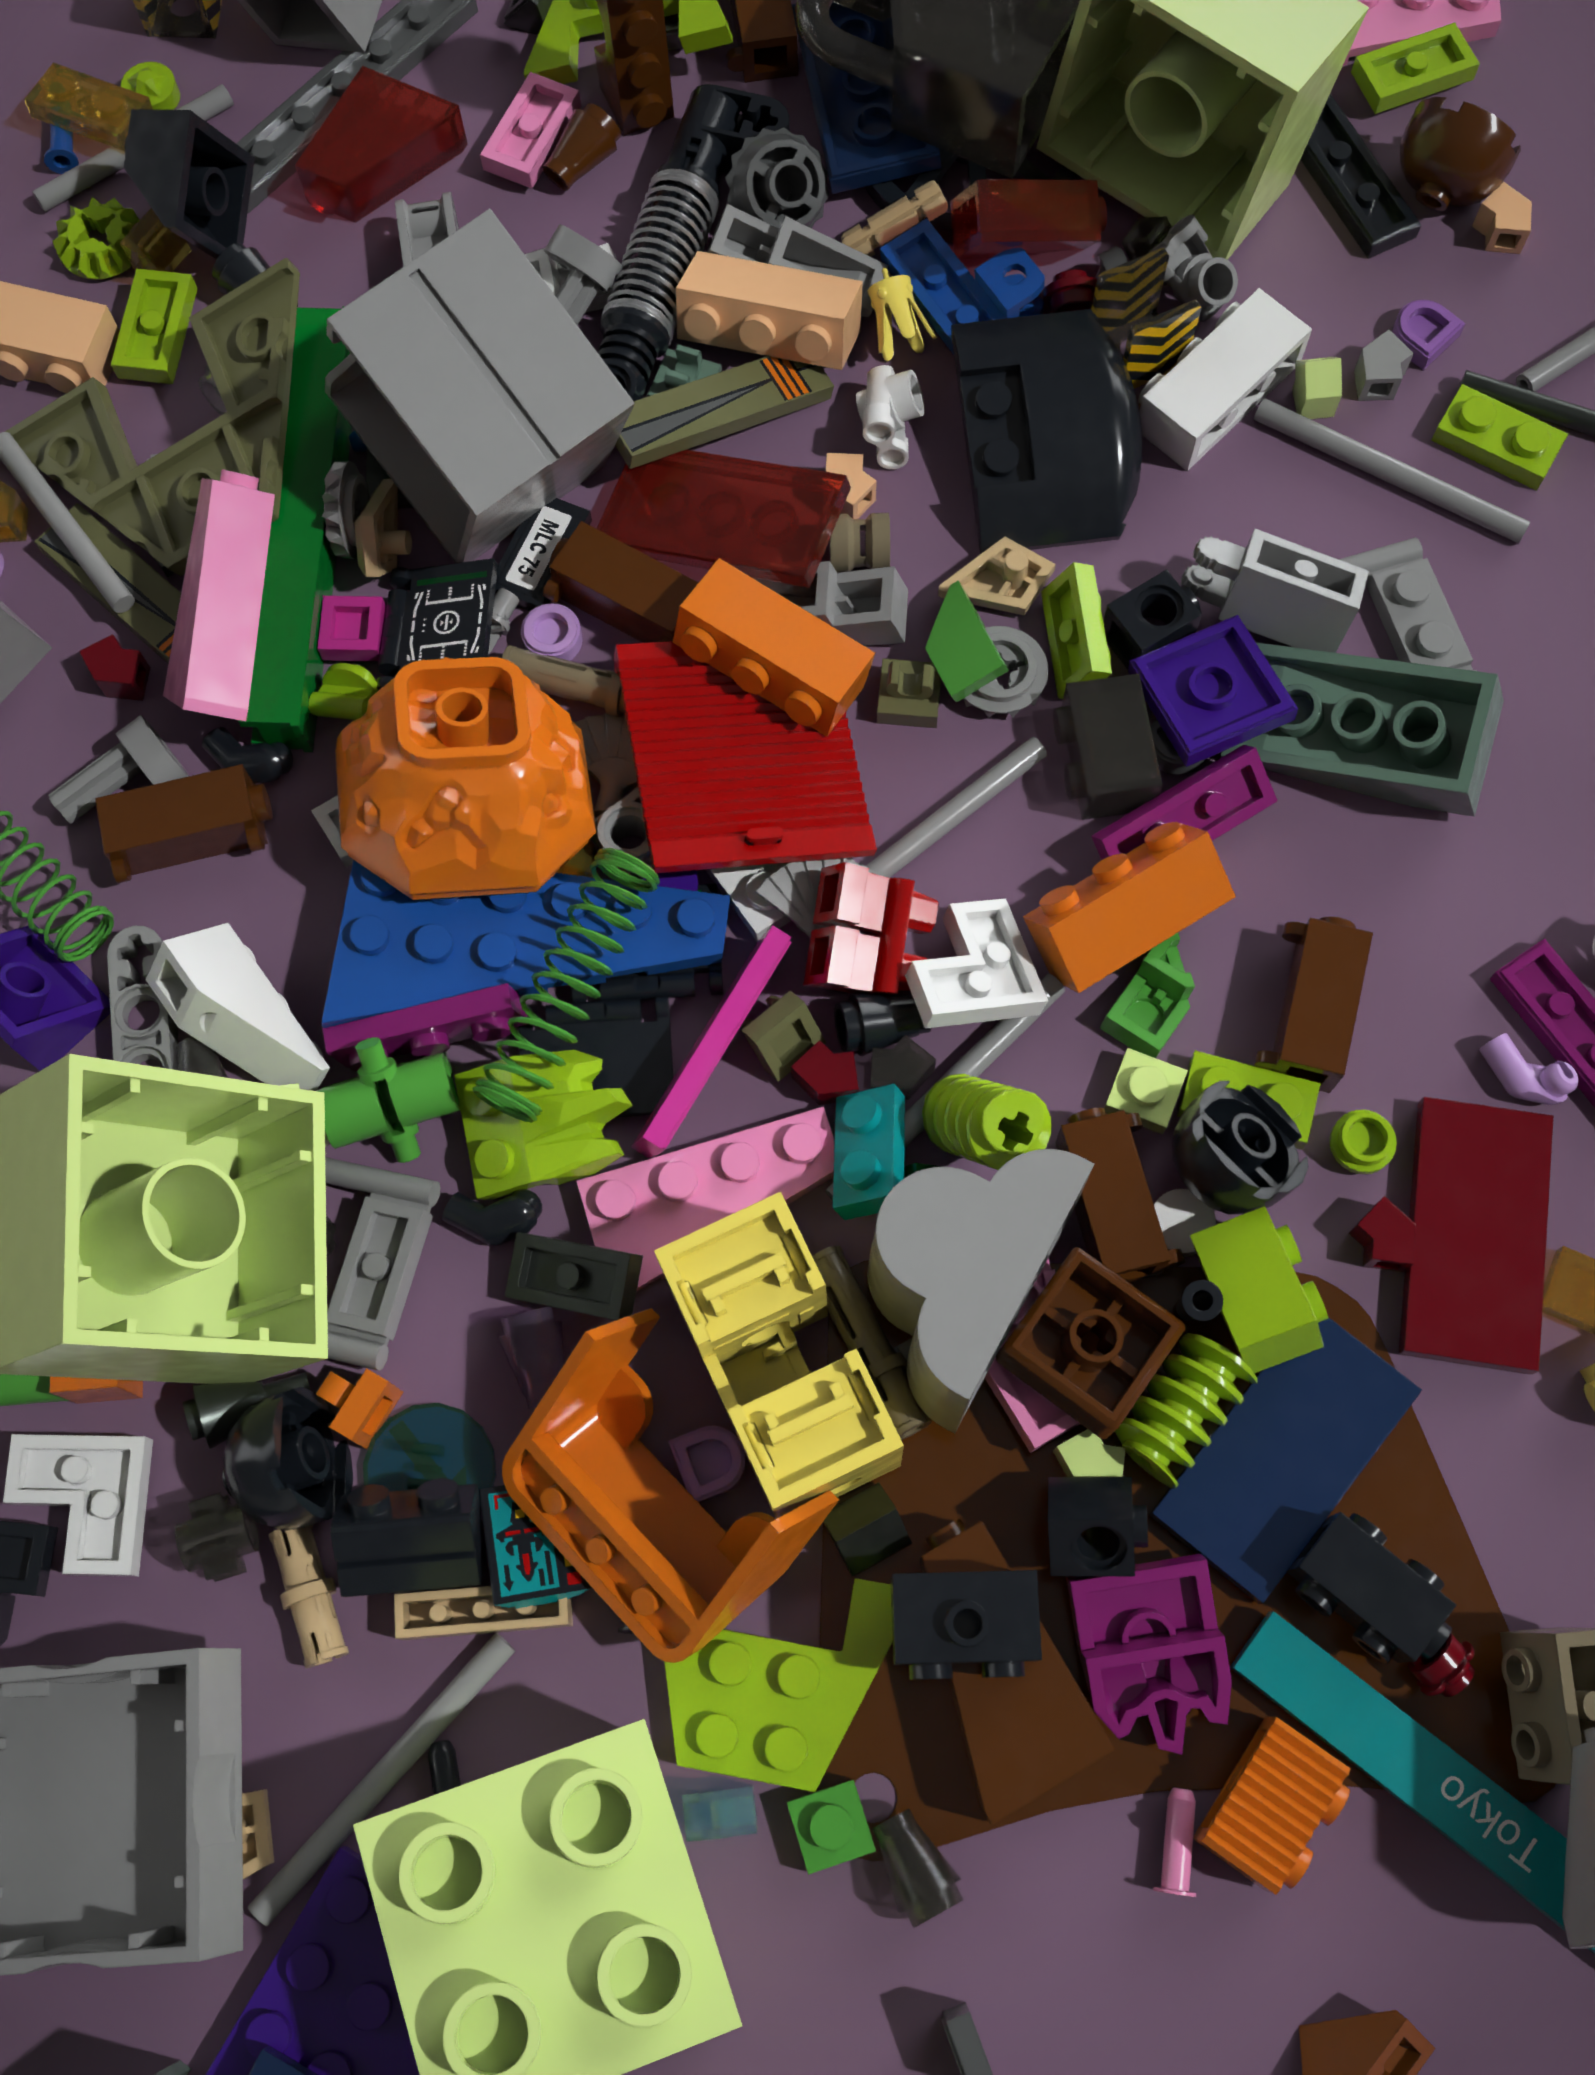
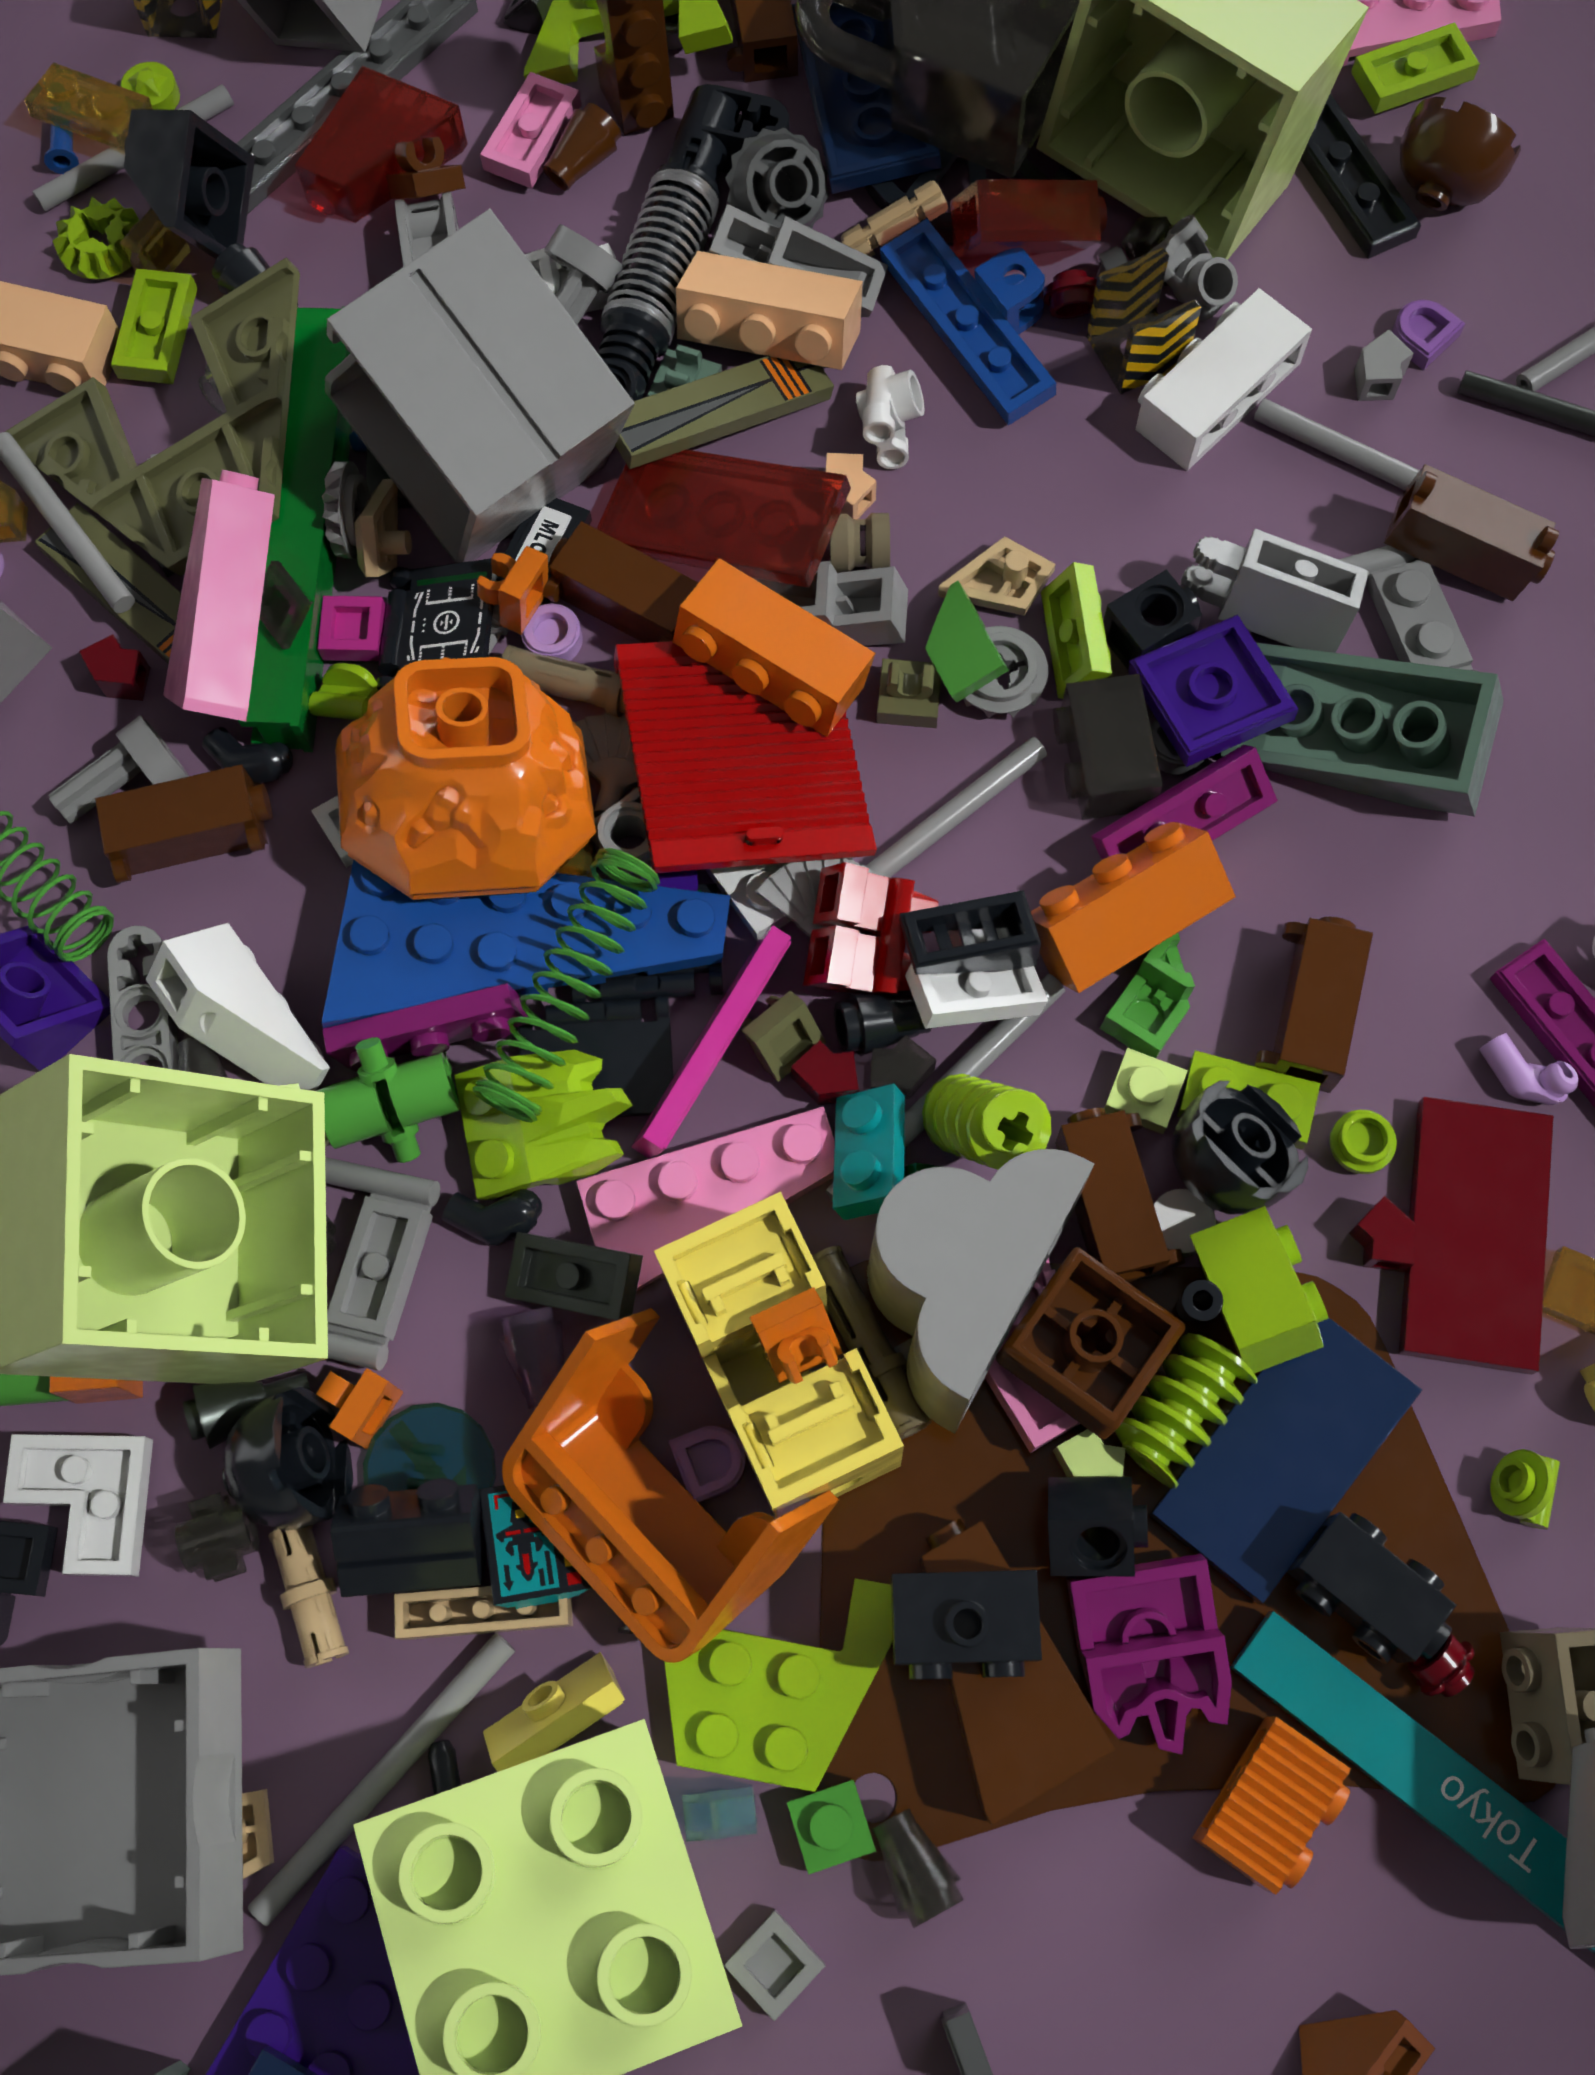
pearl dark grey slope [823,1482,912,1577] -> none
light yellow piece [867,268,937,362] -> none
black slope [951,309,1142,554] -> none
bright pink piece [1153,1787,1196,1897] -> none
yellowish green piece [1292,357,1342,419] -> none
lime plate [1431,384,1568,491] -> none
light nougat piece [1472,182,1532,254] -> none
none -> clear smoke slope [260,561,313,649]
none -> reddish brown tile [386,137,466,199]
none -> orange tile [477,546,548,635]
none -> light yellow plate [483,1652,625,1772]
none -> light grey tile [724,1909,825,2021]
none -> orange tile [750,1287,843,1384]
none -> black slope [899,890,1041,975]
none -> reddish brown brick [1384,464,1559,601]
none -> lime plate [1490,1449,1560,1530]

